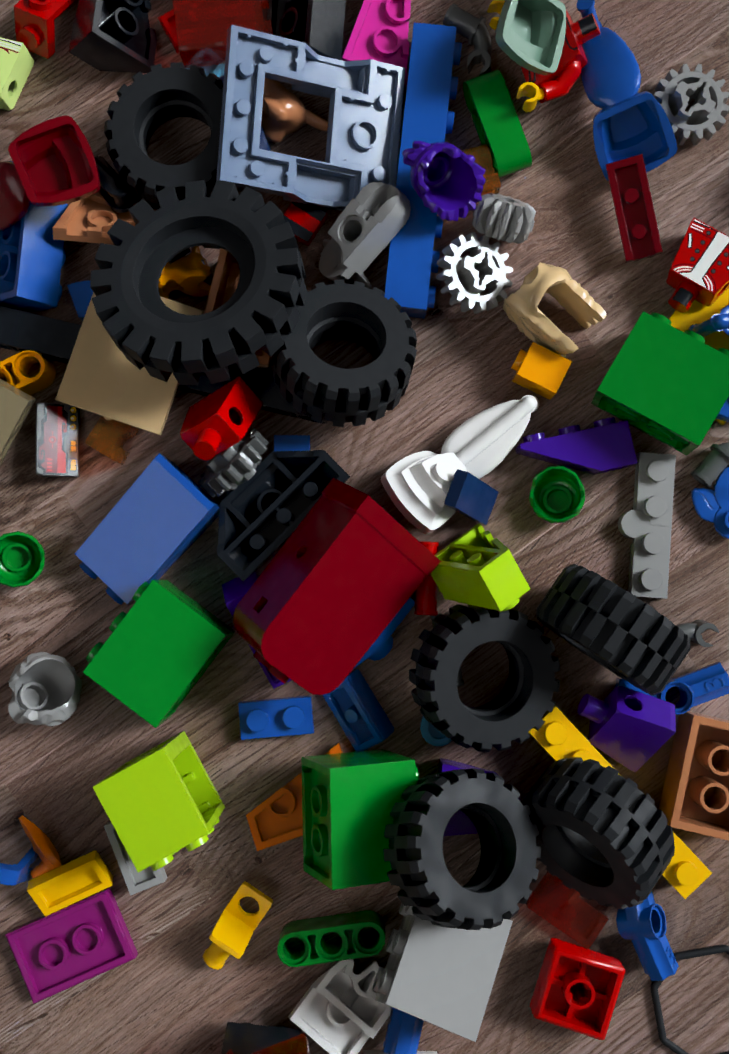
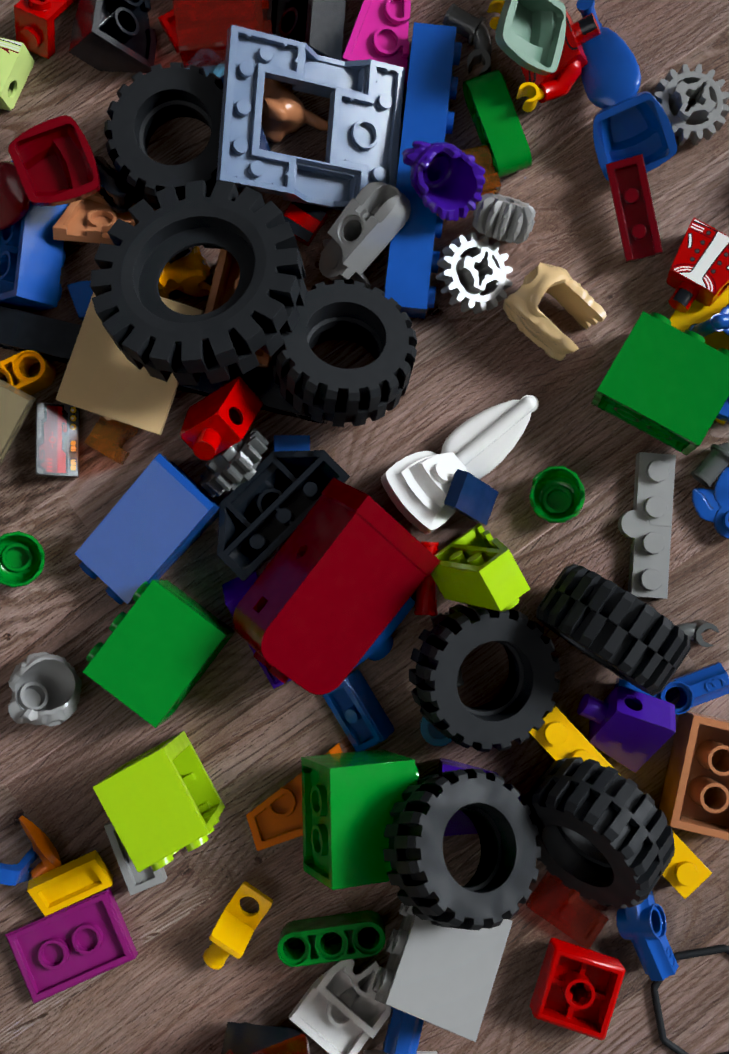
blue plate [238,695,315,740] -> none
light orange brick [511,342,572,400] -> none
dark purple slope [515,417,638,475] -> none

